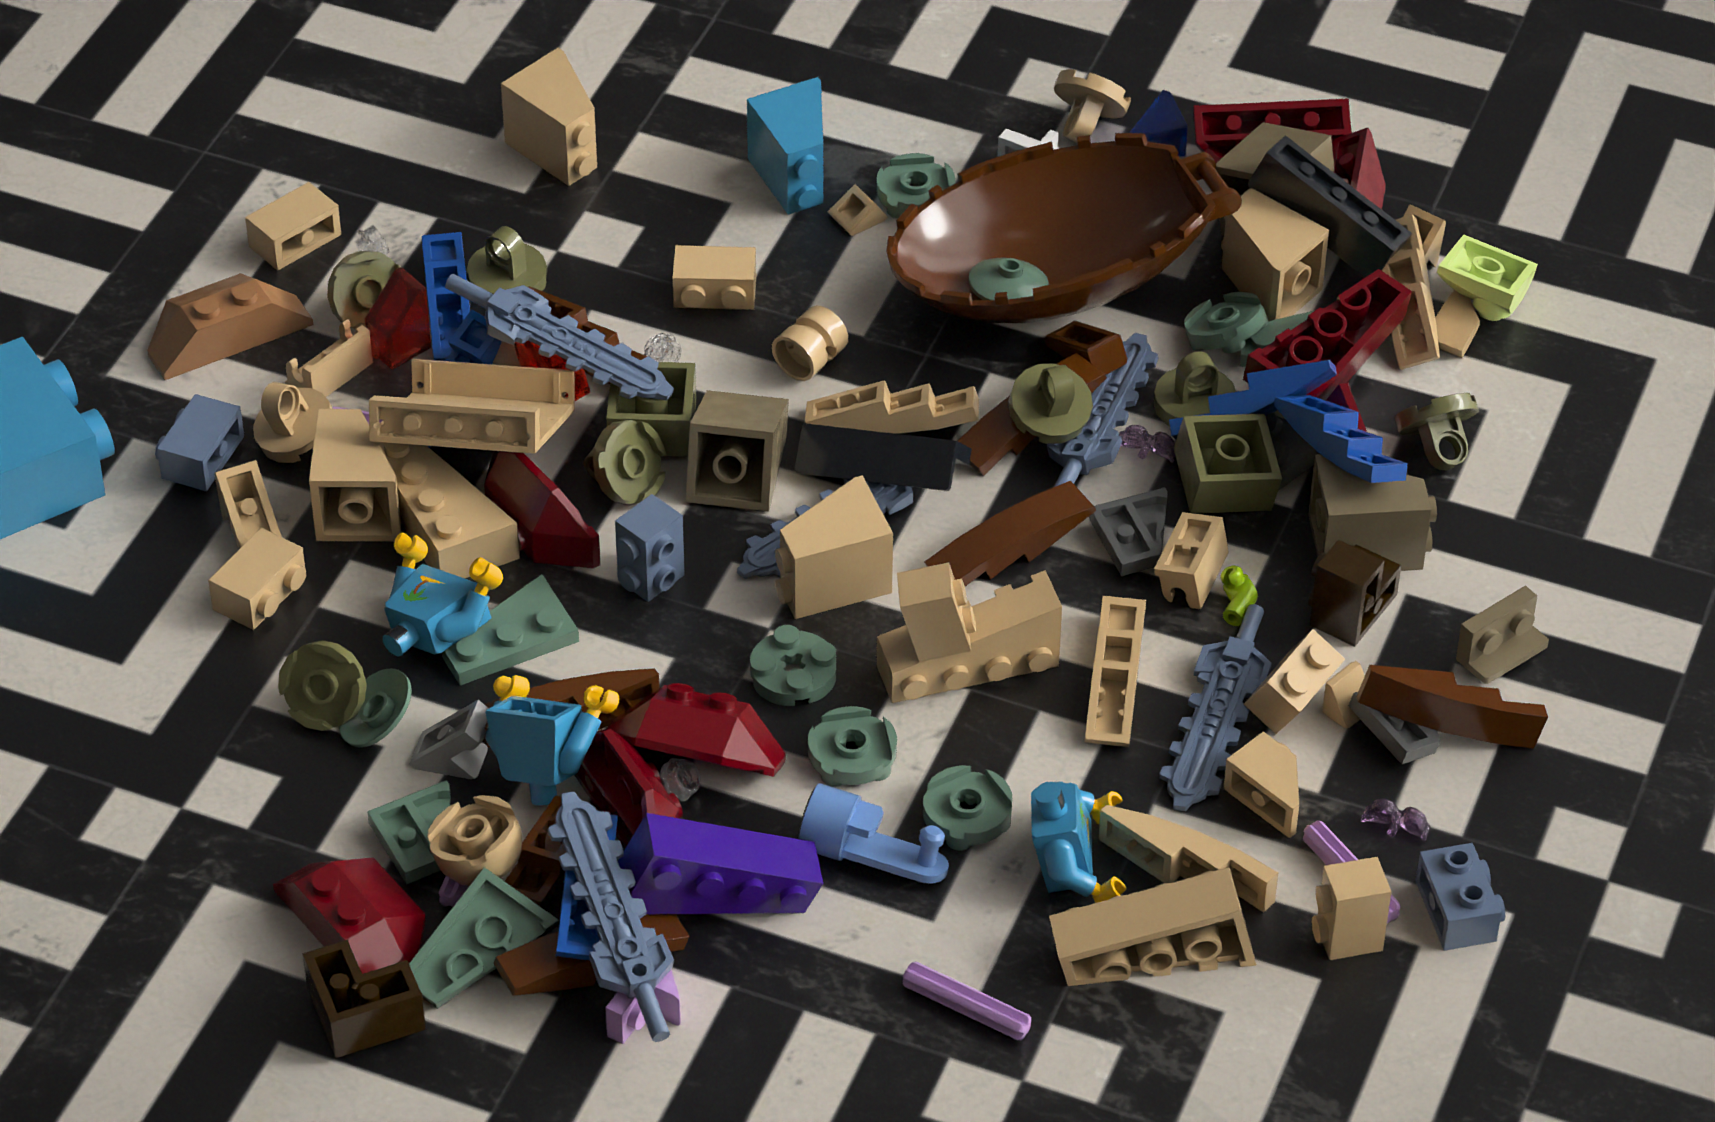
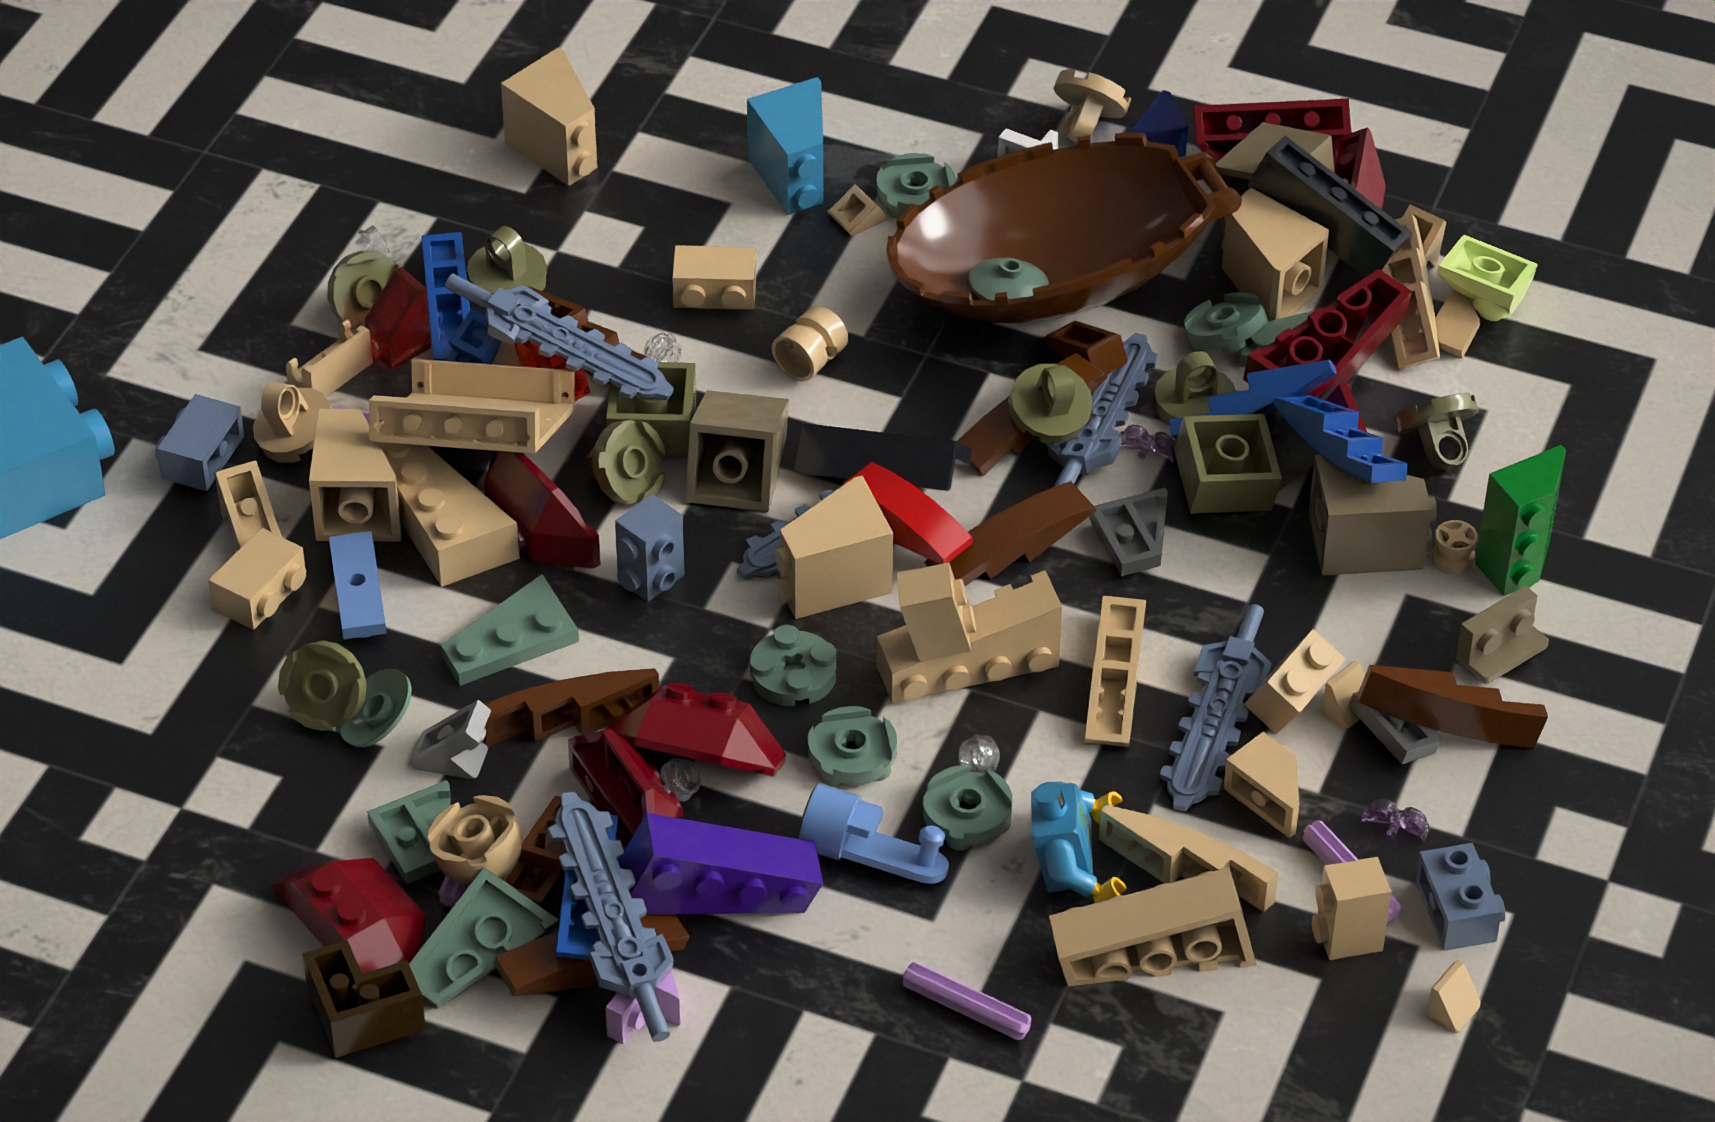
medium nougat wedge [147,273,314,380] -> none
tan brick [245,182,341,271] -> none
dark azure torso [383,533,503,656] -> none
dark azure torso [485,675,619,806] -> none
tan slope [805,380,979,434] -> none
tan hinge [1154,512,1229,609] -> none
lime arm [1220,565,1258,626] -> none
dark brown brick [1308,540,1401,647] -> none
none -> medium blue tile [329,531,387,639]
none -> red slope [843,462,973,564]
none -> clear plate [959,734,1000,775]
none -> tan slope [1427,959,1480,1033]
none -> tan wheel [1432,520,1478,574]
none -> green slope [1475,445,1566,596]

